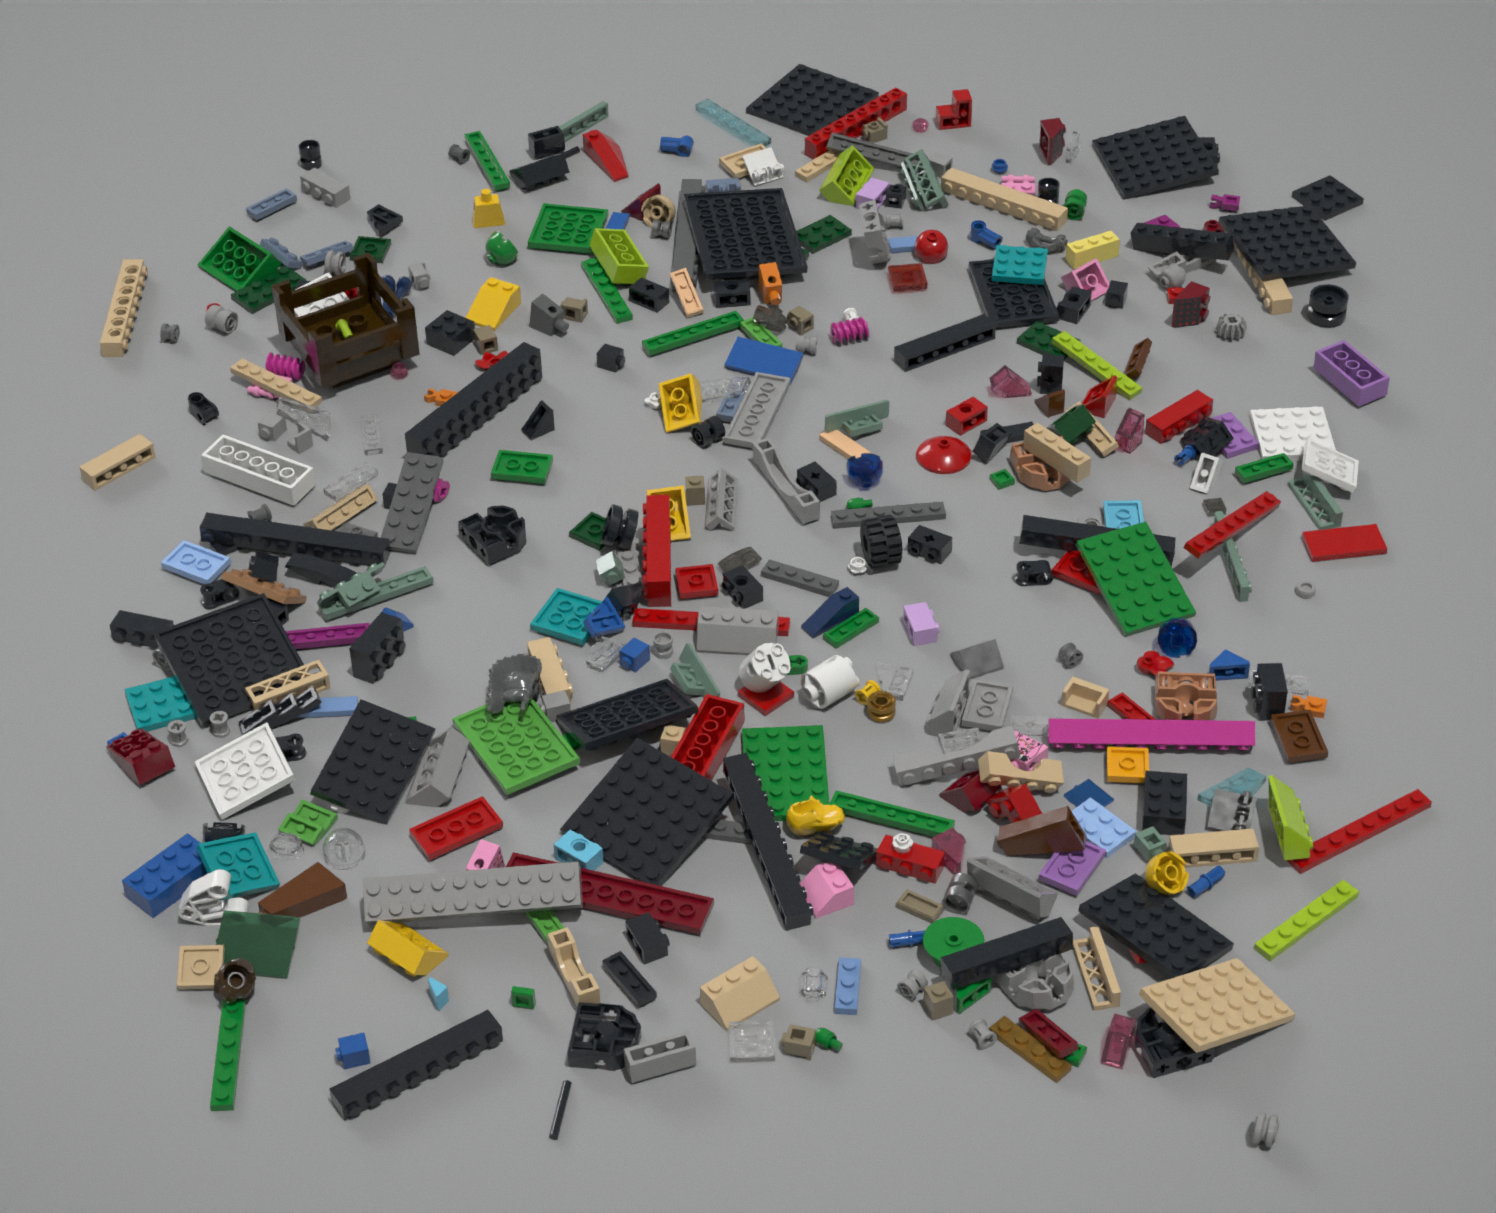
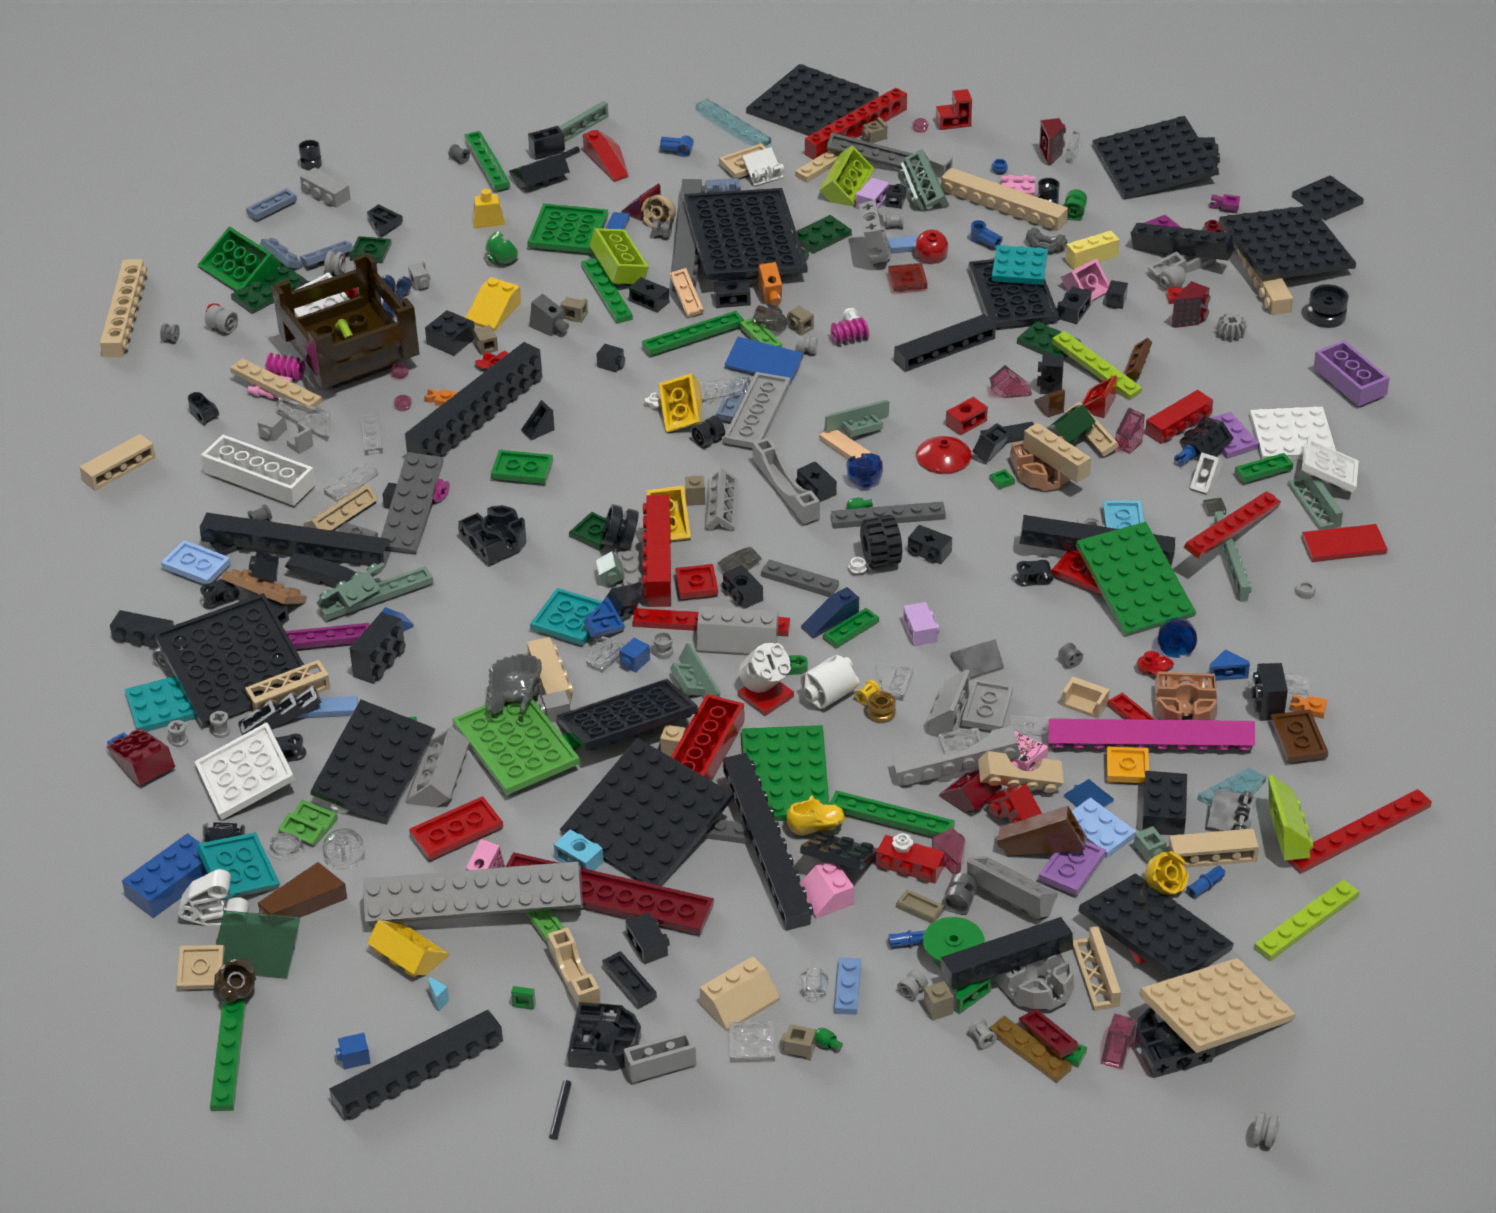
none -> clear pink plate [394,395,412,411]

